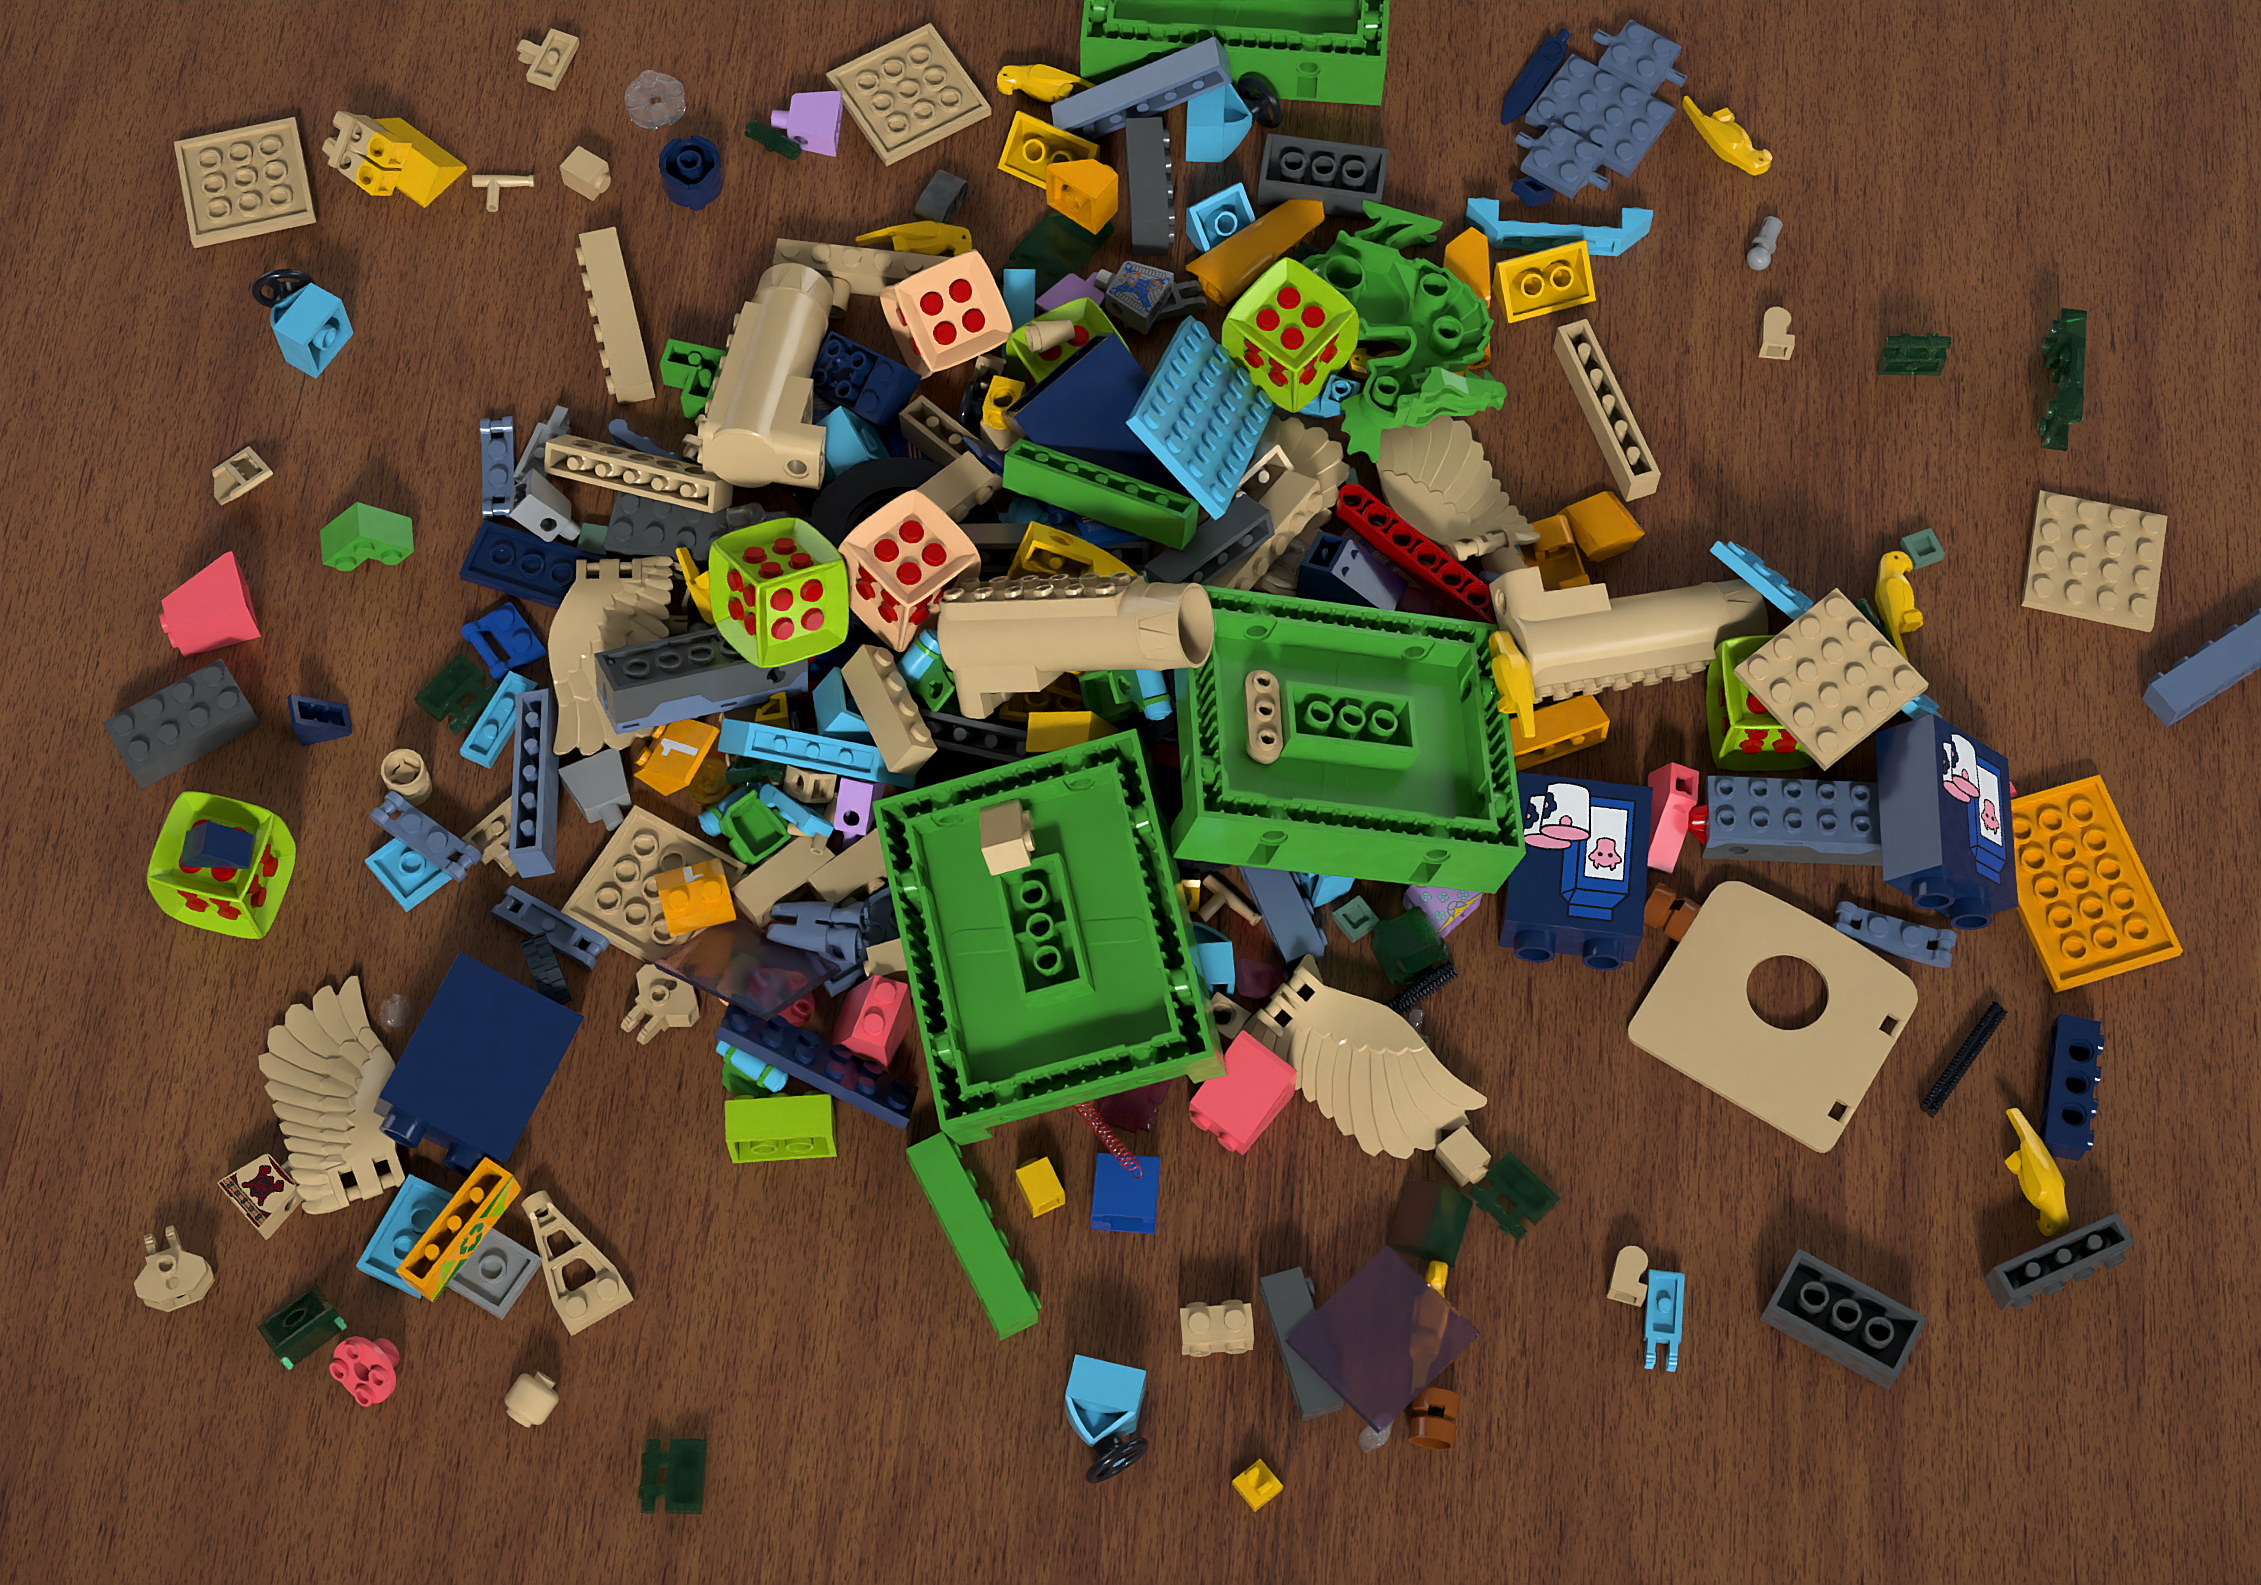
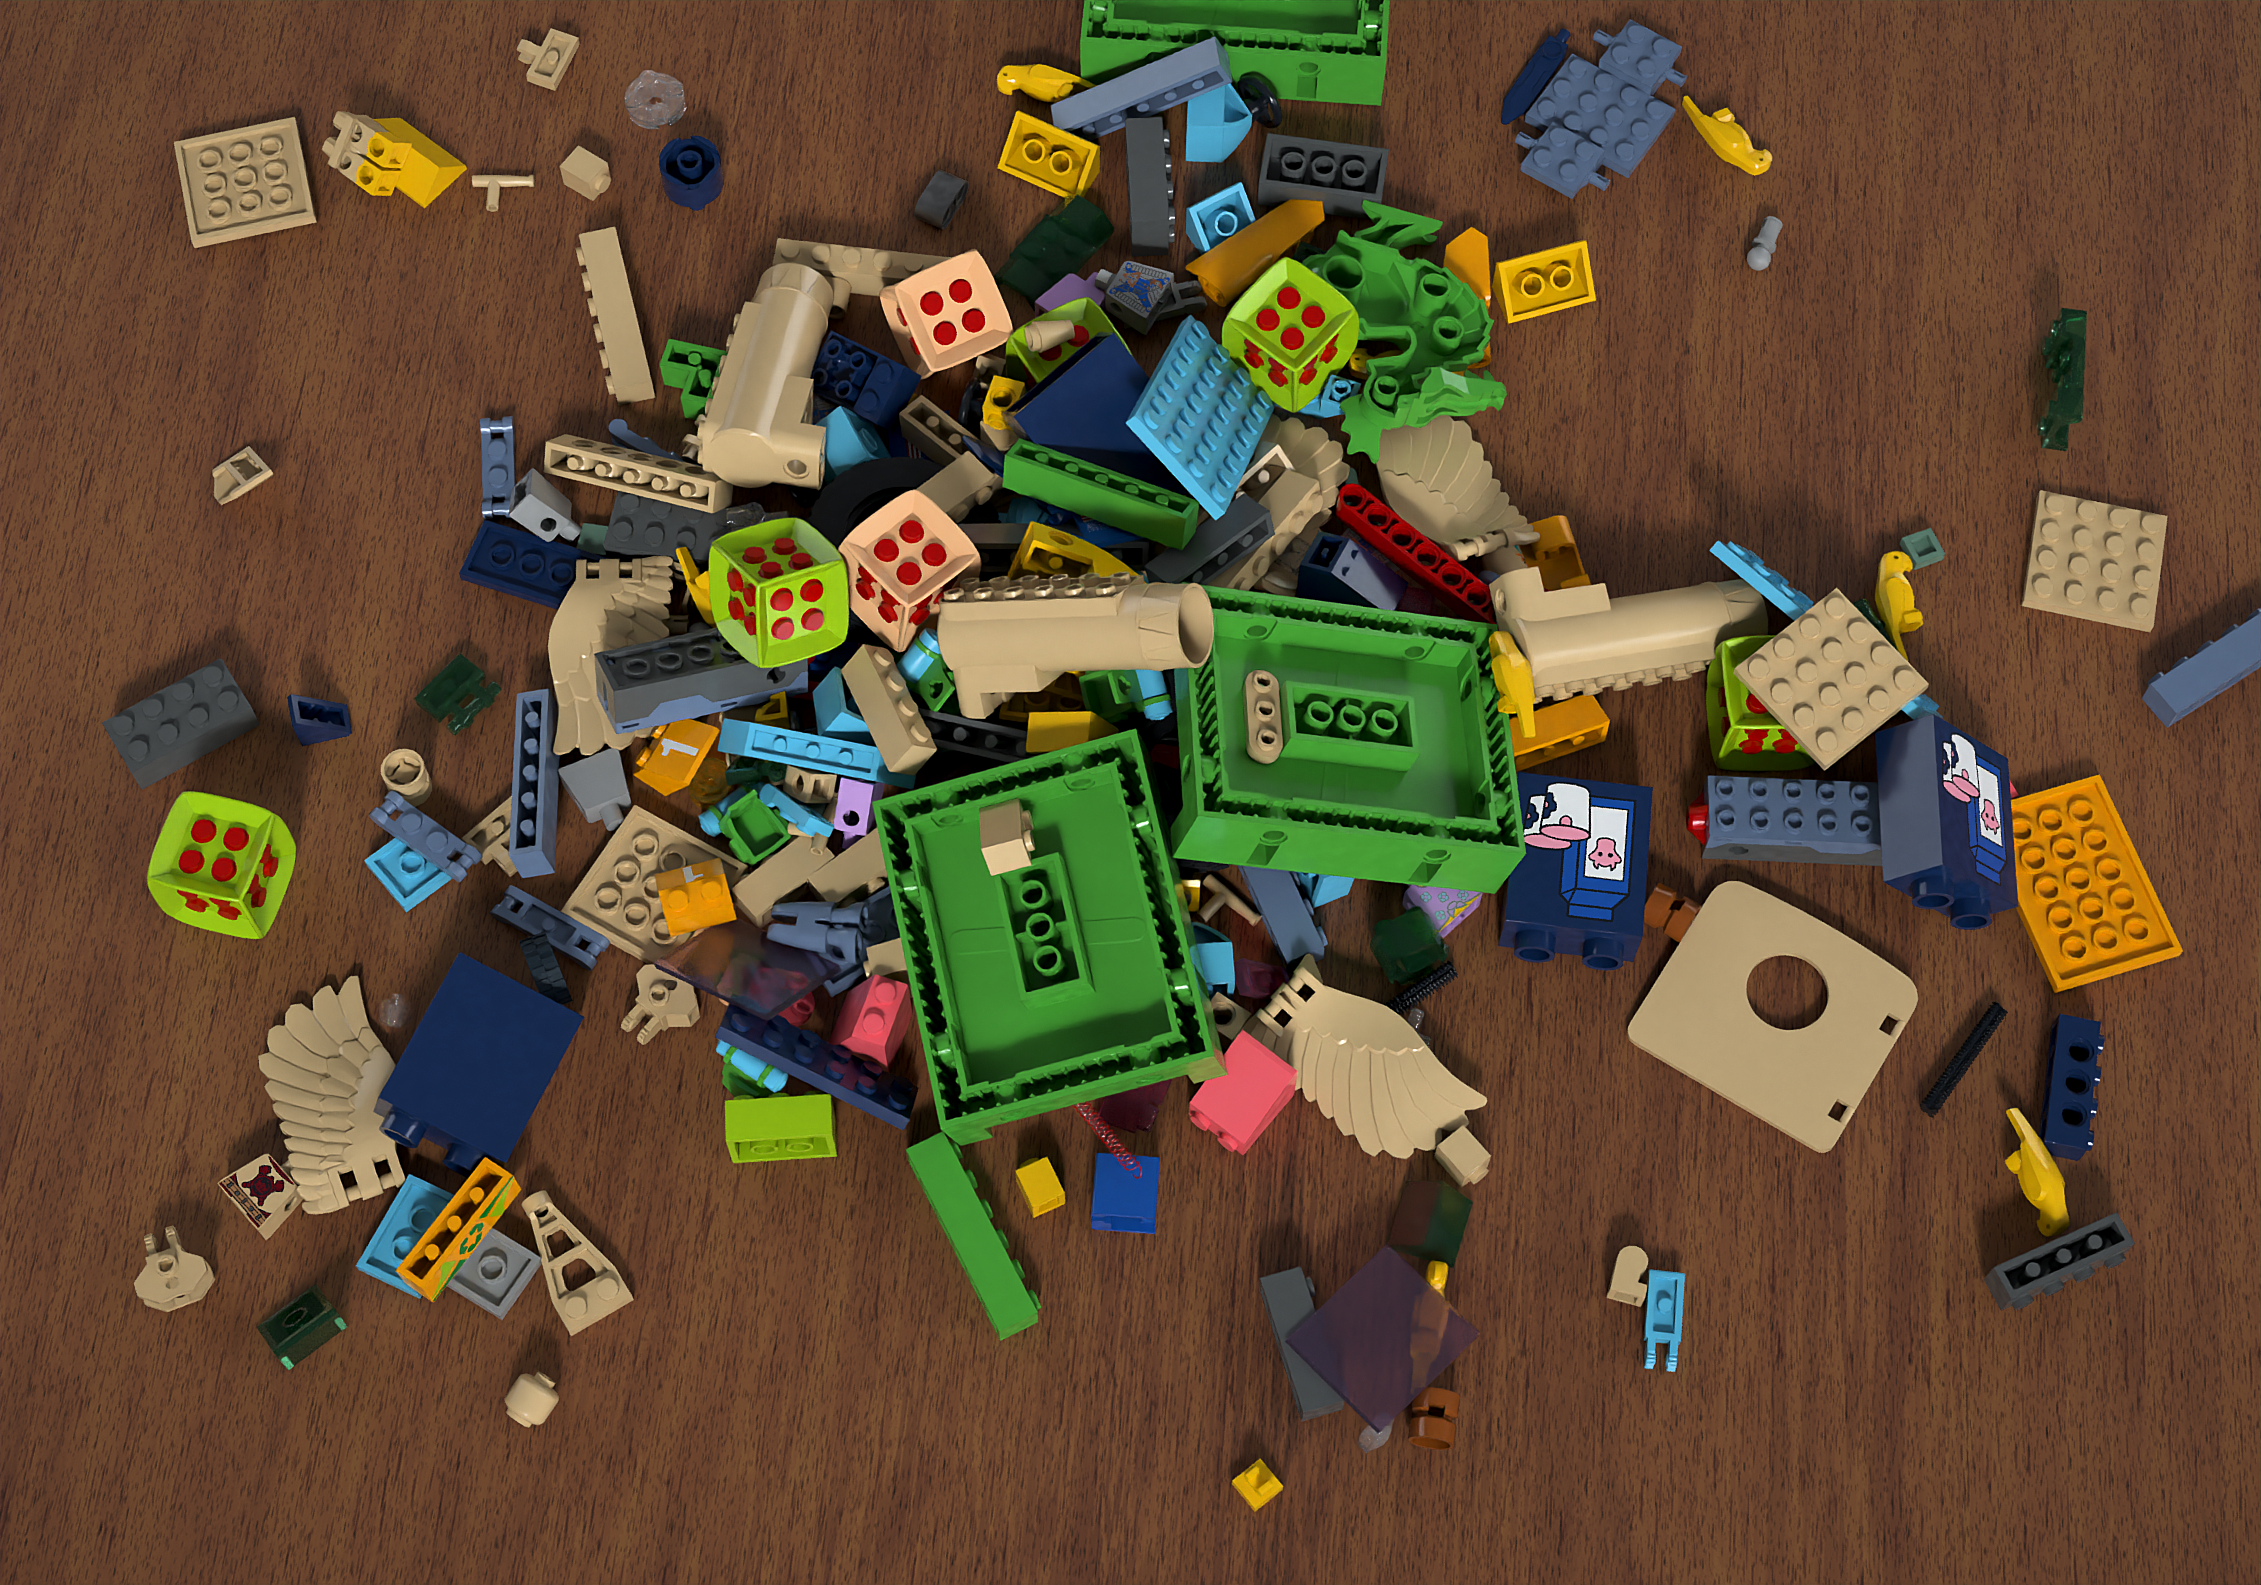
coral slope [159,551,261,658] -> none
dark blue slope [180,821,255,869] -> none
medium azure piece [252,269,354,379] -> none
bright green brick [320,502,414,572] -> none
coral plate [329,1336,400,1407] -> none
medium azure plate [459,670,540,769] -> none
blue plate [461,602,546,682] -> none
light grey hinge [513,405,572,482] -> none
clear green plate [638,1438,708,1514] -> none
clear green axle [744,119,802,160] -> none
lavender torso [771,91,844,157] -> none
tan plate [826,23,991,167] -> none
yellow animal [855,221,973,257] -> none
medium azure tile [1002,269,1036,360] -> none
light orange slope [1046,159,1118,235] -> none
medium azure piece [1065,1354,1149,1484] -> none
tan brick [1179,1300,1254,1357] -> none
sand green plate [1332,895,1380,944] -> none
medium azure slope [1465,197,1653,256] -> none
clear green plate [1468,1151,1561,1242] -> none
dark blue plate [1511,176,1555,207] -> none
tan brick [1553,319,1661,502] -> none
light orange slope [1556,491,1645,563] -> none
coral slope [1647,762,1699,875] -> none
tan leg [1759,307,1795,360] -> none
dark grey brick [1759,1248,1928,1390] -> none
sand blue plate [1832,901,1957,968] -> none
clear green plate [1877,333,1951,376] -> none

